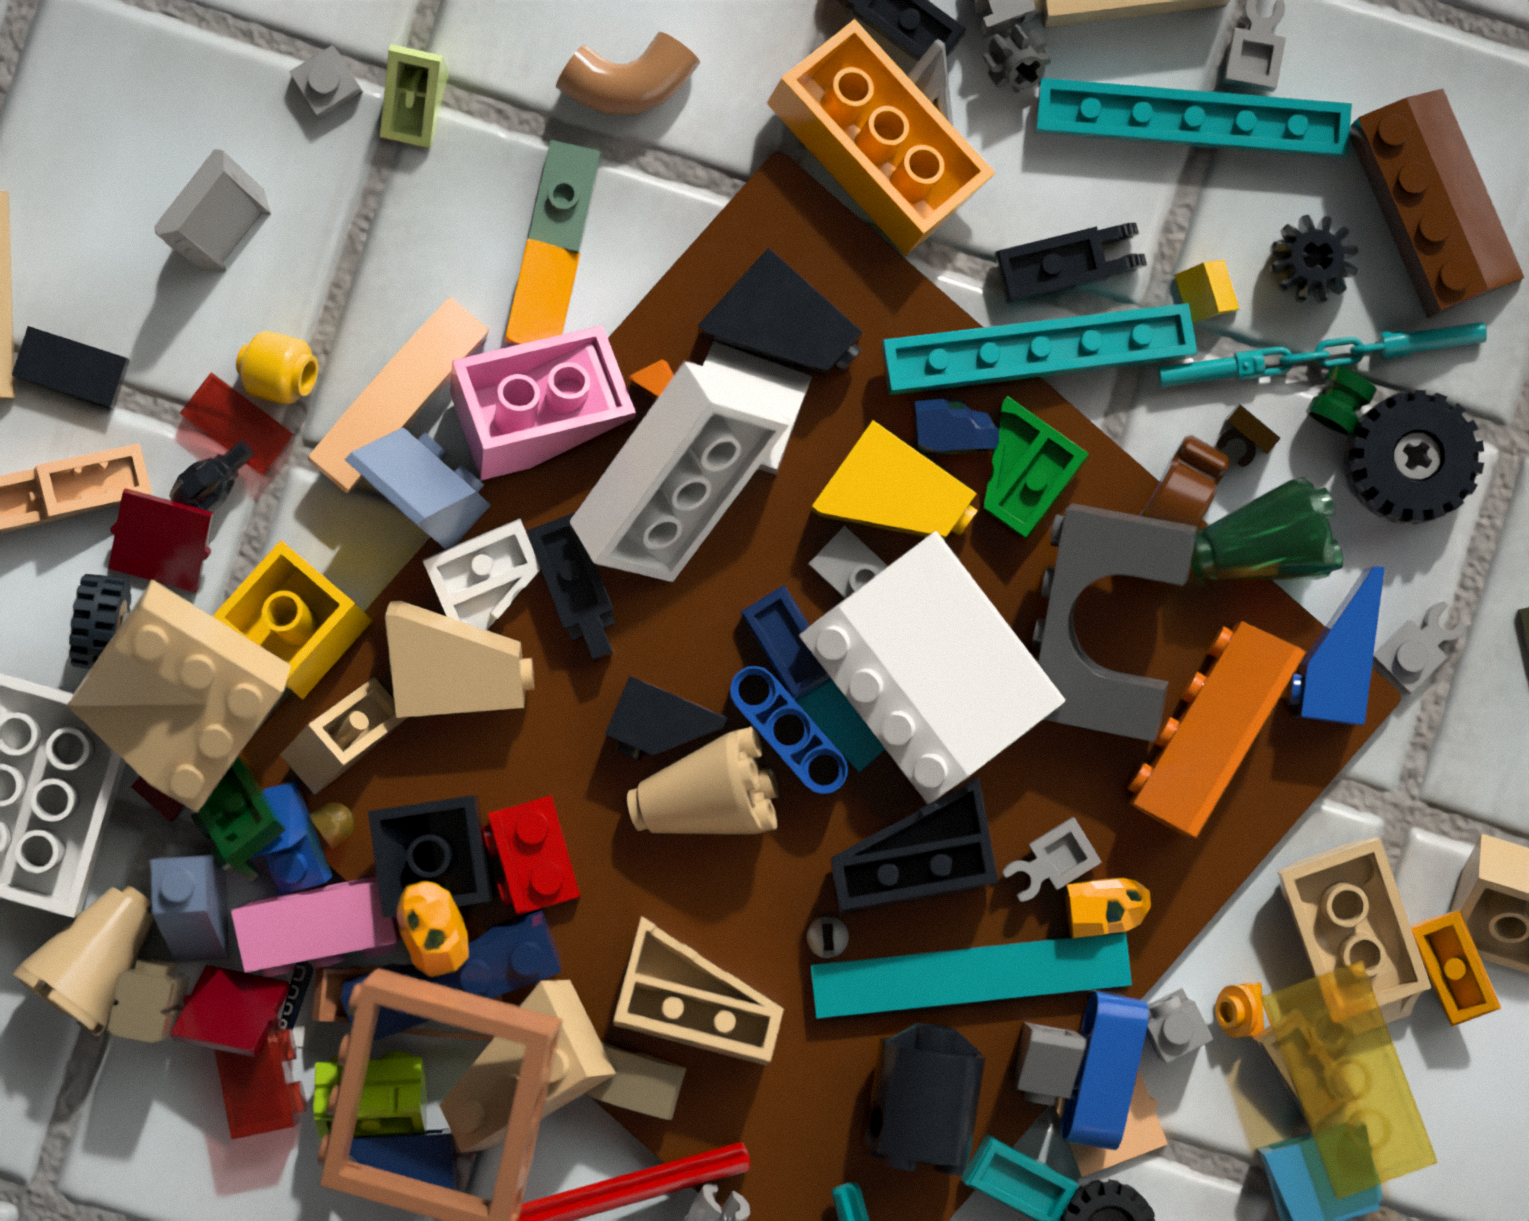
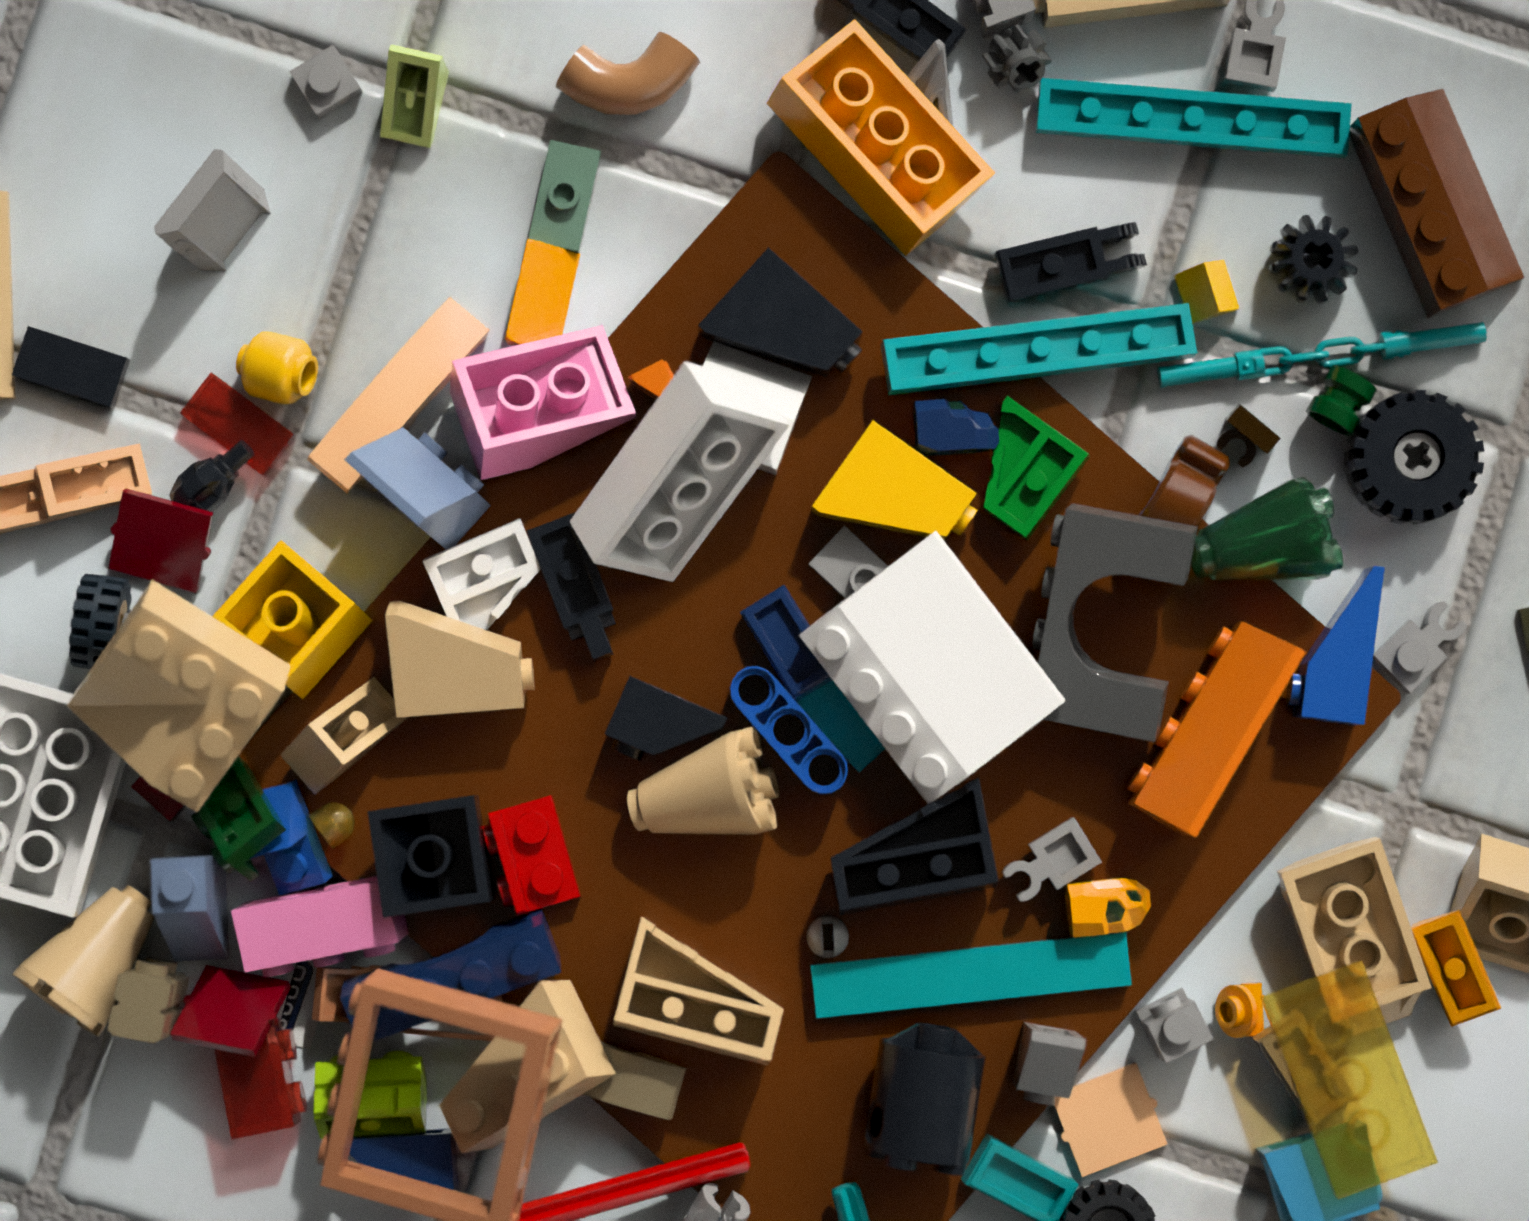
light orange rock [397,882,469,977] -> none
blue beam [1060,991,1149,1151] -> none

